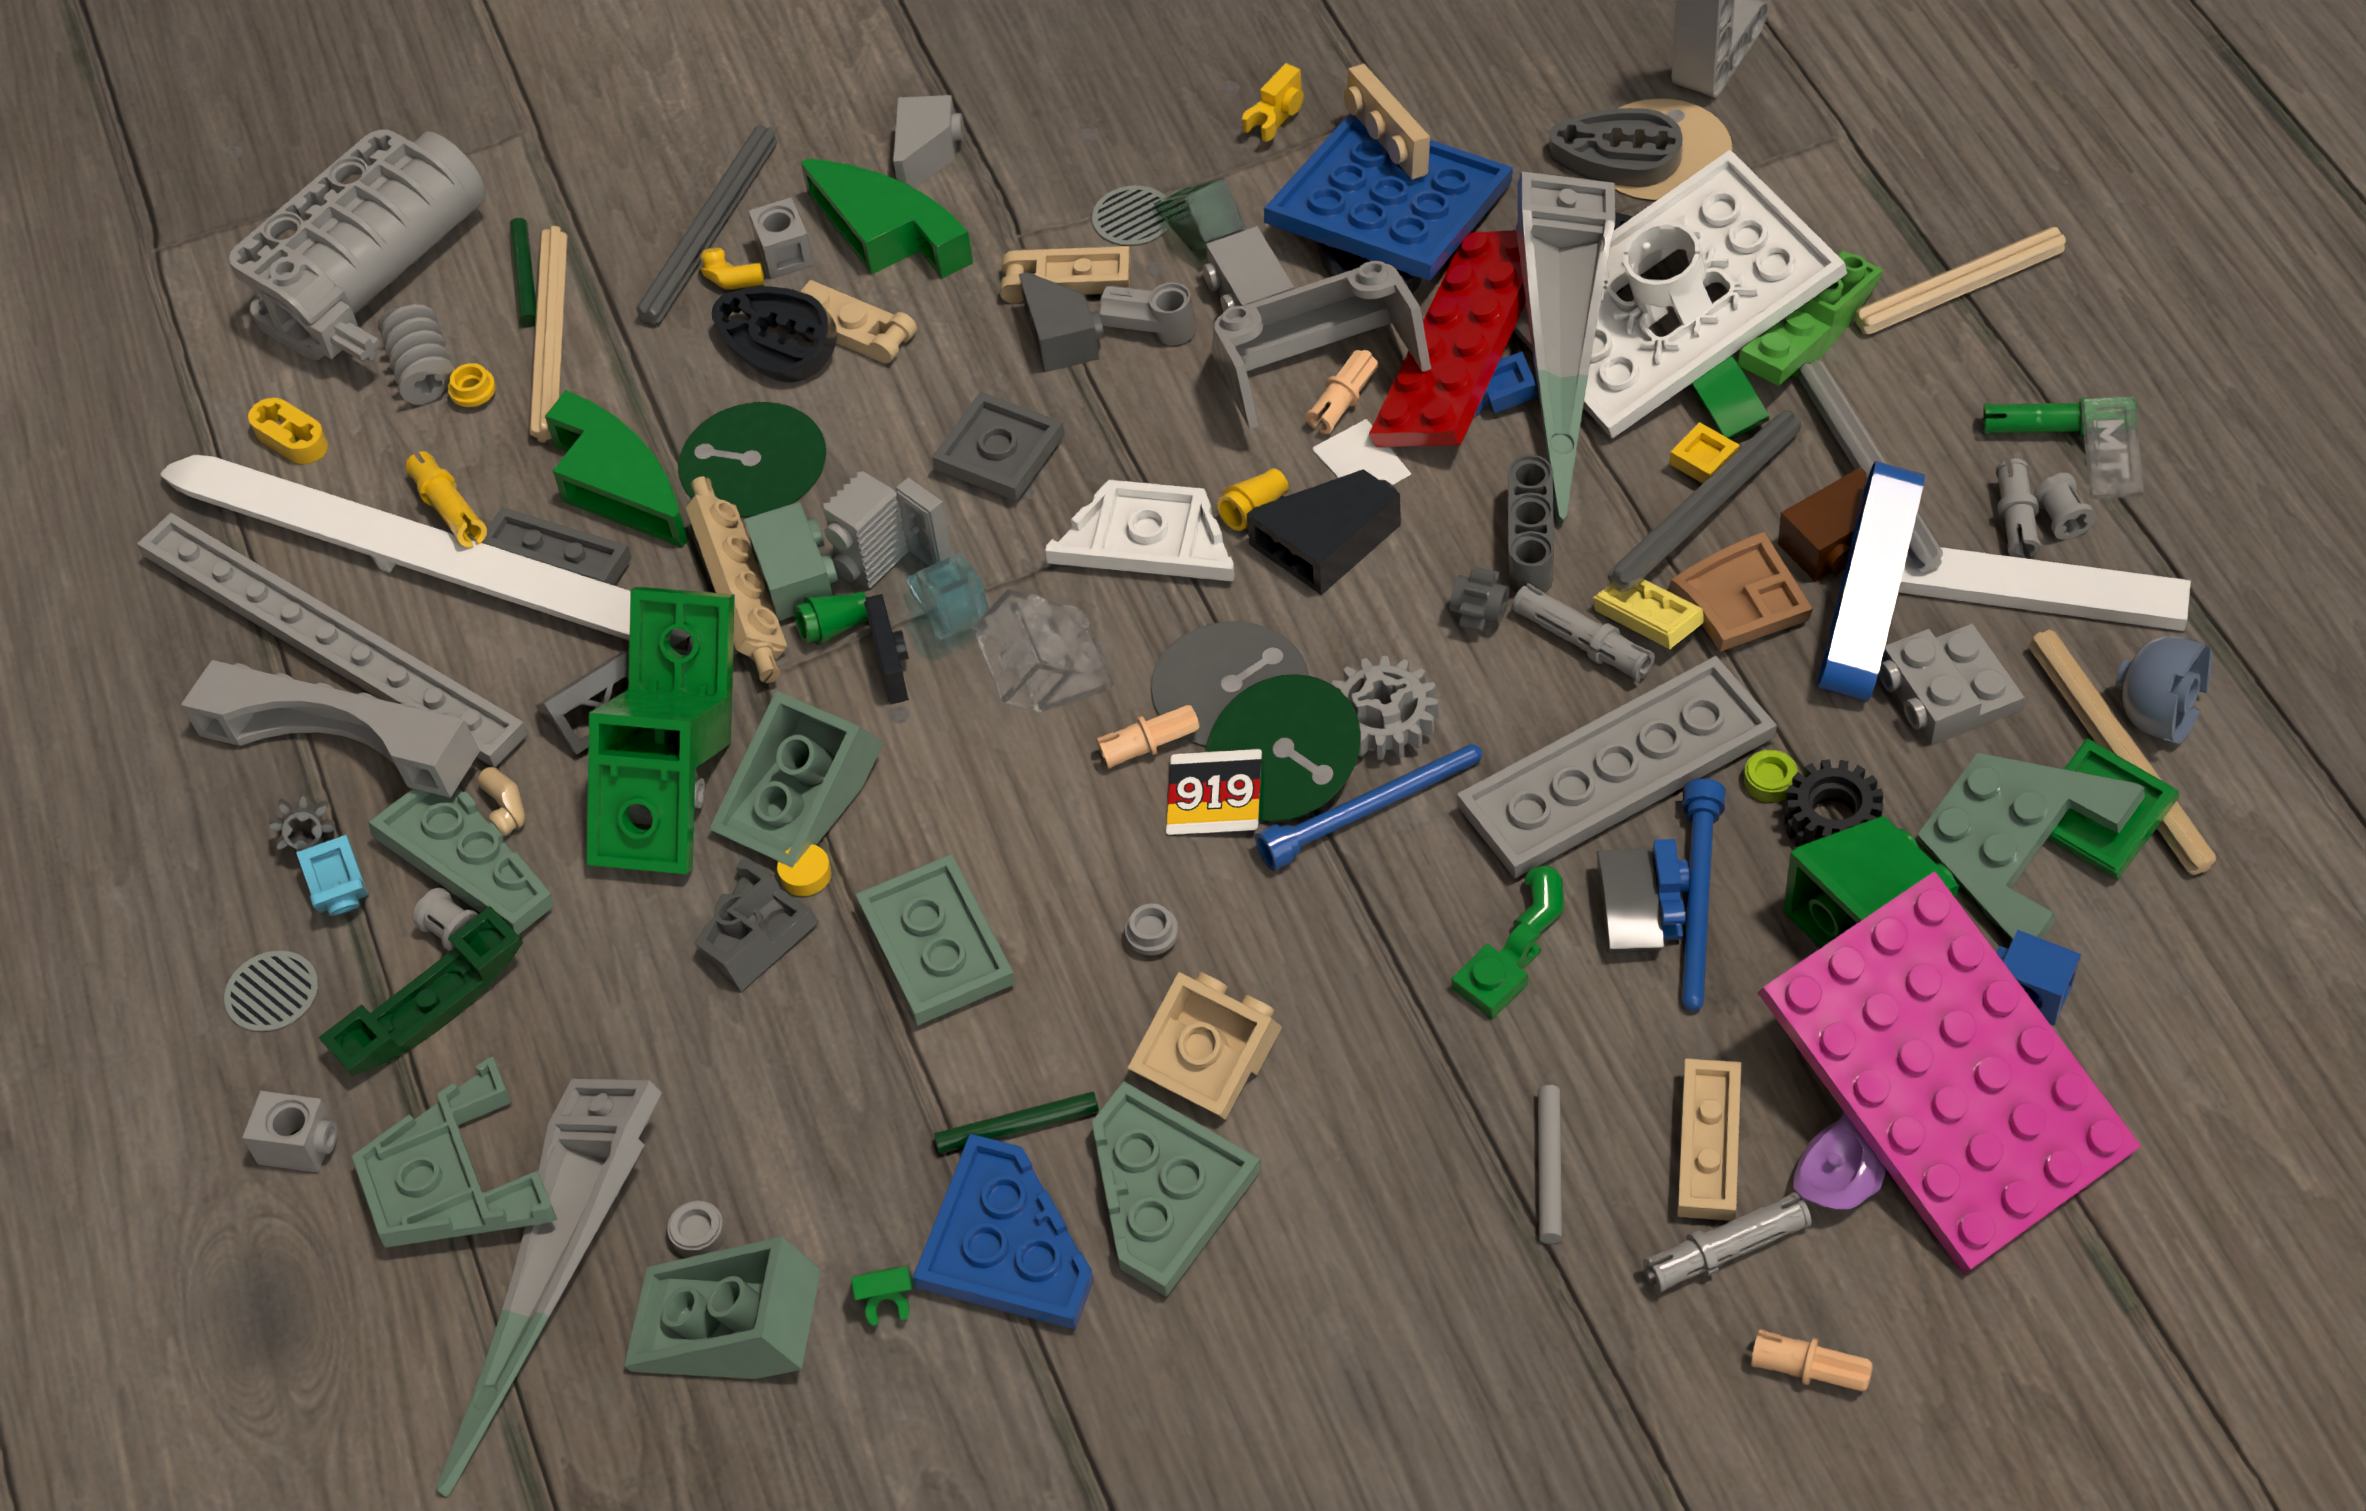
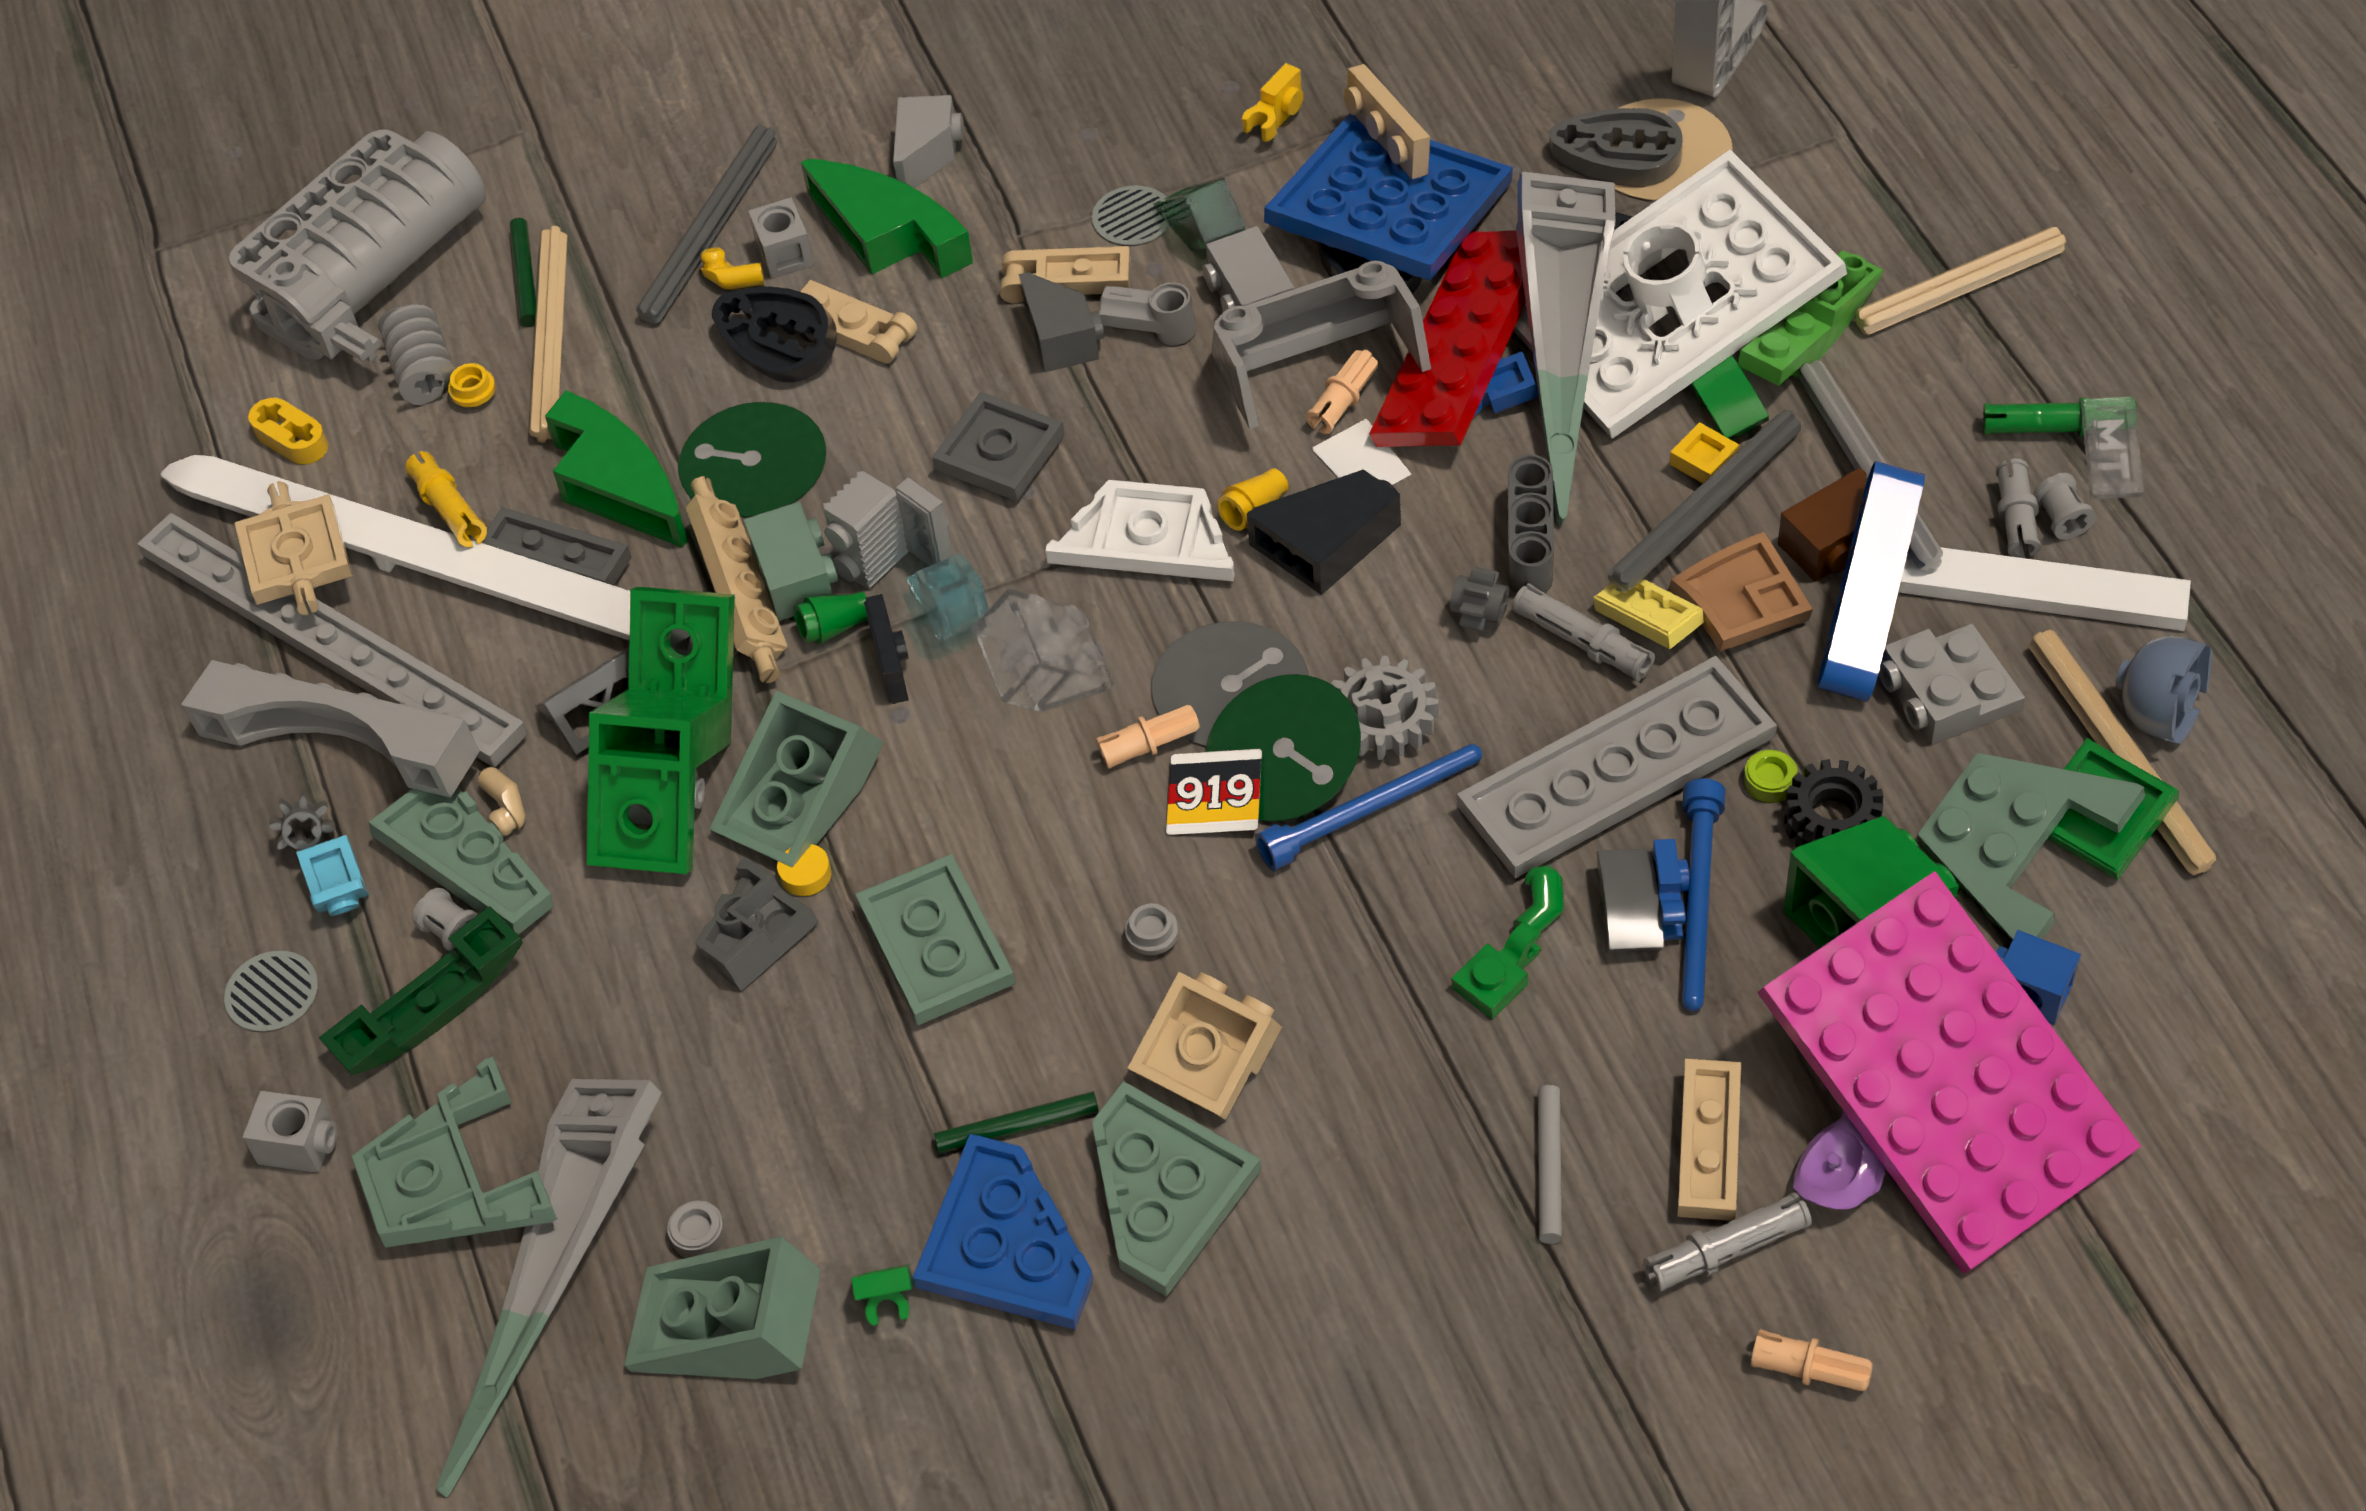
none -> tan plate [234,481,353,615]

